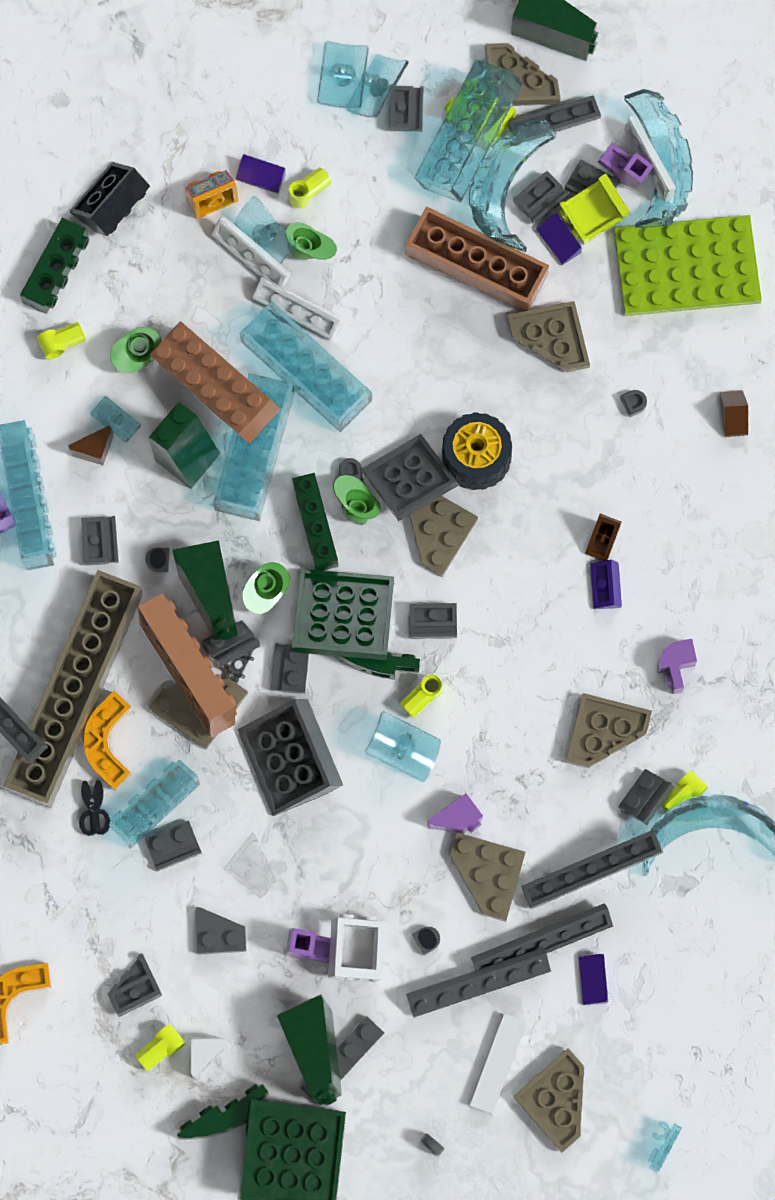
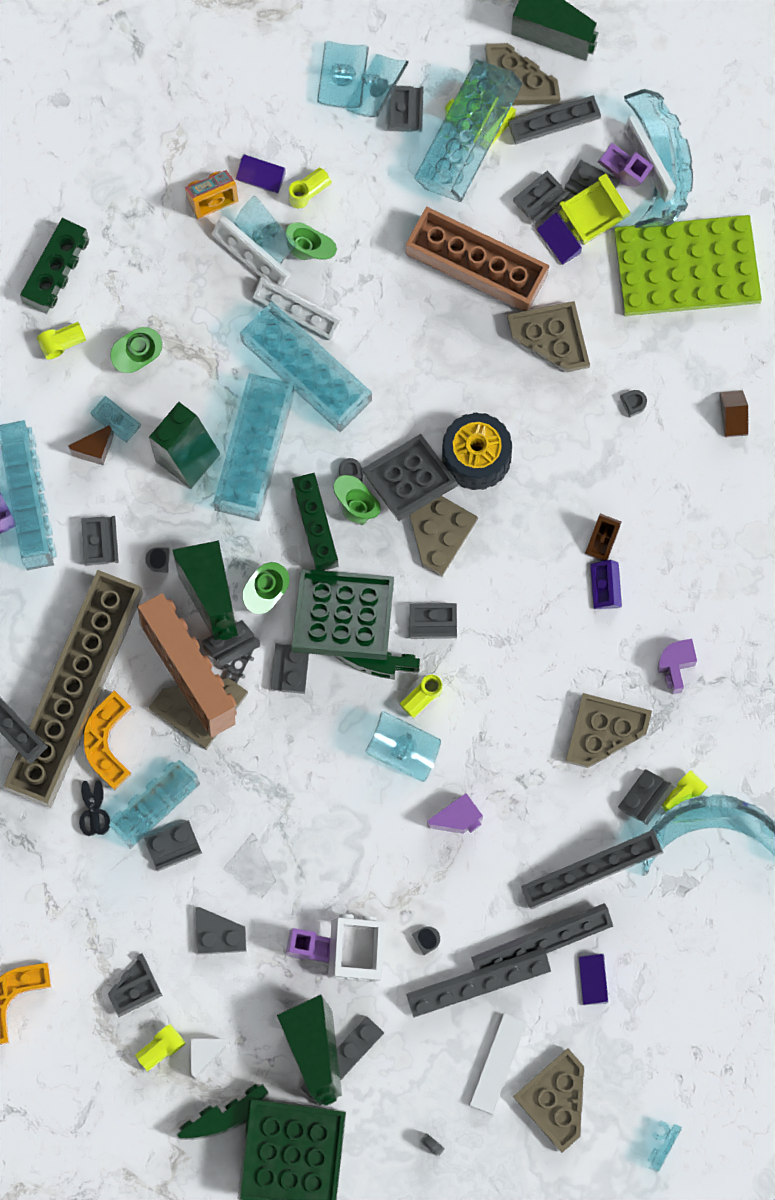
black slope [69,162,150,236] -> none
nougat brick [150,321,281,444] -> none
dark grey slope [237,699,344,816] -> none
dark tan plate [450,832,525,922] -> none
clear light blue windscreen [469,120,557,252] -> none

